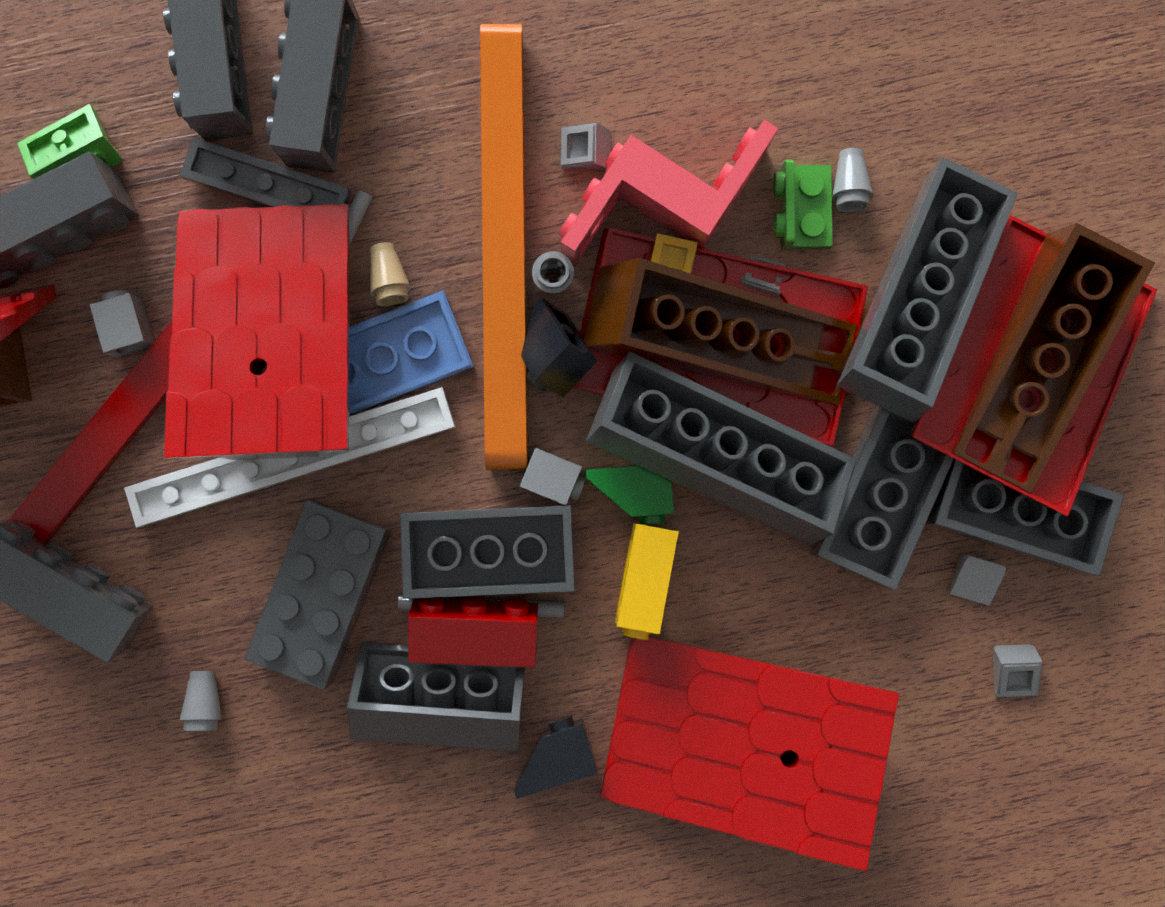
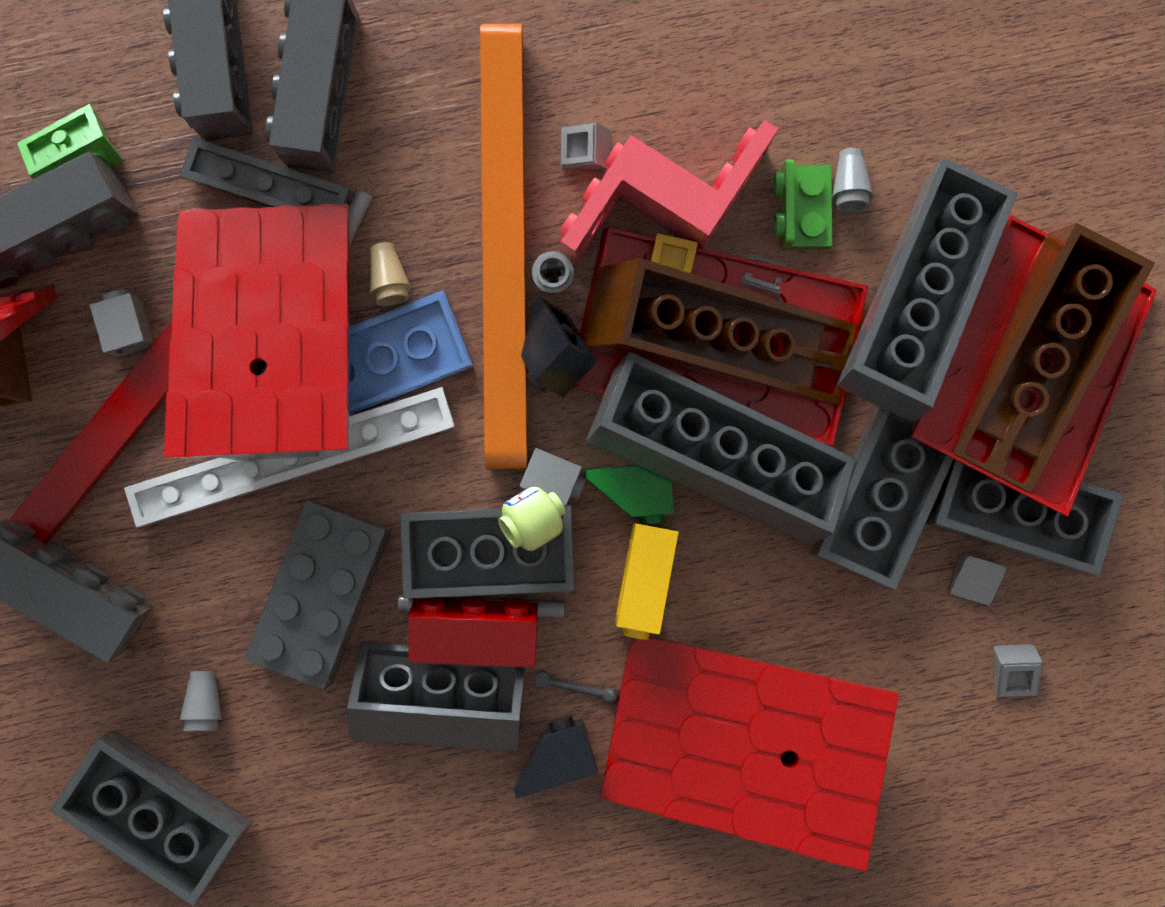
none -> dark grey brick [50,731,253,906]
none -> yellowish green head [498,487,566,551]
none -> dark grey hinge [534,671,619,704]

